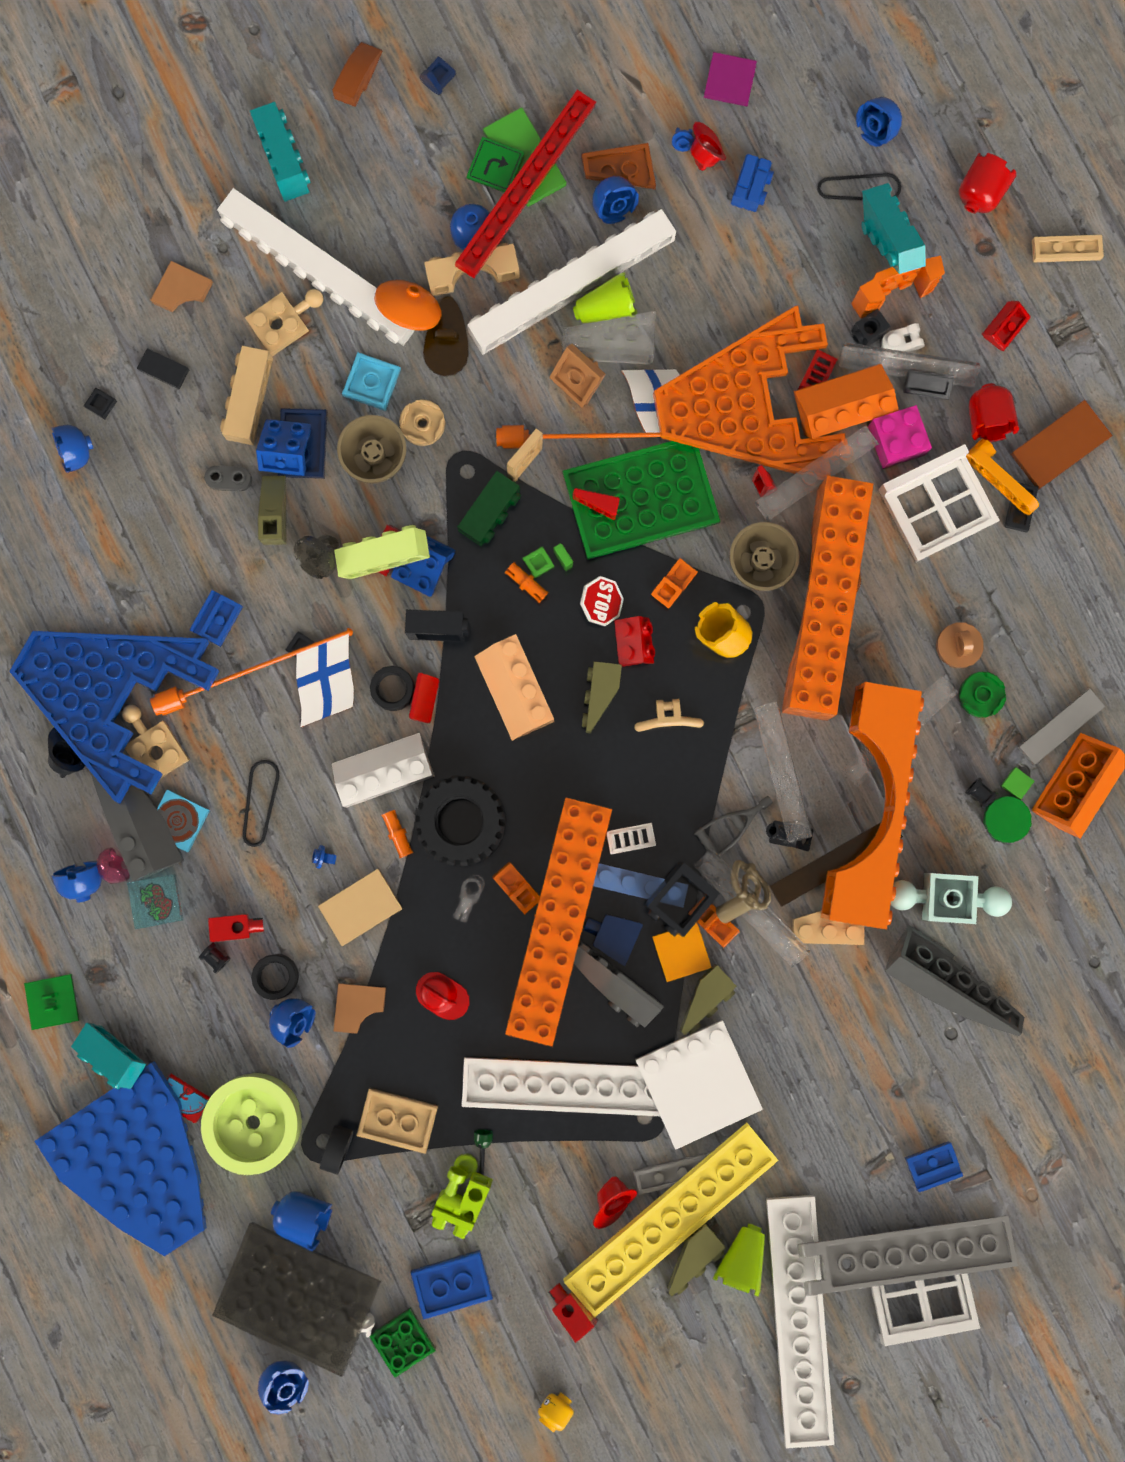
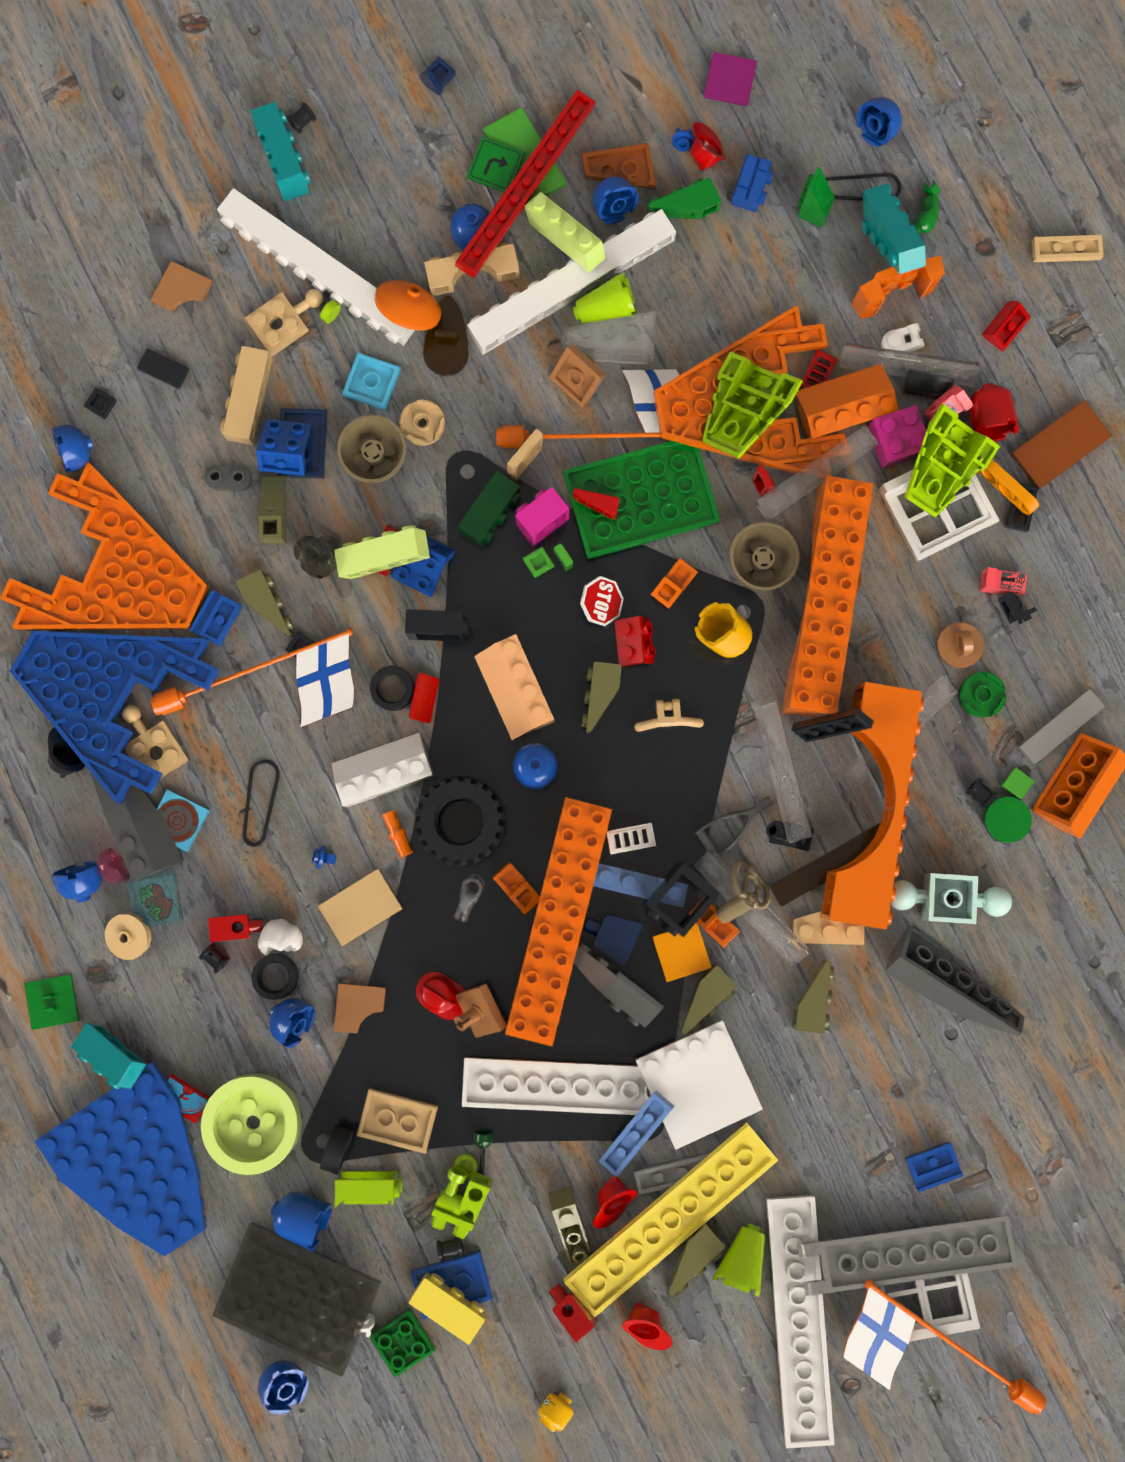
dark orange slope [332,42,382,107] -> none
orange pin [505,562,549,603] -> none
black brick [851,309,891,349] -> none
red cylinder [958,153,1017,214] -> none
none -> orange wing [0,462,209,630]
none -> tan plate [105,912,151,960]
none -> olive slope [236,569,294,637]
none -> white hair [258,919,303,955]
none -> black bush [286,102,317,134]
none -> lime tile [320,300,341,324]
none -> lime window [335,1171,403,1208]
none -> light yellow brick [408,1272,487,1345]
none -> black bush [436,1237,464,1263]
none -> medium nougat tile [454,984,507,1038]
none -> blue cylinder [513,743,559,790]
none -> dark pink brick [515,487,569,547]
none -> yellowish green brick [524,192,606,272]
none -> olive slope [548,1186,592,1267]
none -> medium blue plate [599,1090,675,1177]
none -> red piece [622,1302,672,1350]
none -> green slope [647,177,721,219]
none -> lime wedge [702,351,803,459]
none -> black tile [791,708,874,742]
none -> olive slope [792,960,834,1034]
none -> green slope [797,167,835,227]
none -> flag [843,1280,1046,1414]
none -> lime wedge [904,404,1000,518]
none -> green arm [910,180,940,234]
none -> coral leg [924,385,973,422]
none -> coral leg [980,567,1027,595]
none -> black bracket [998,591,1037,625]

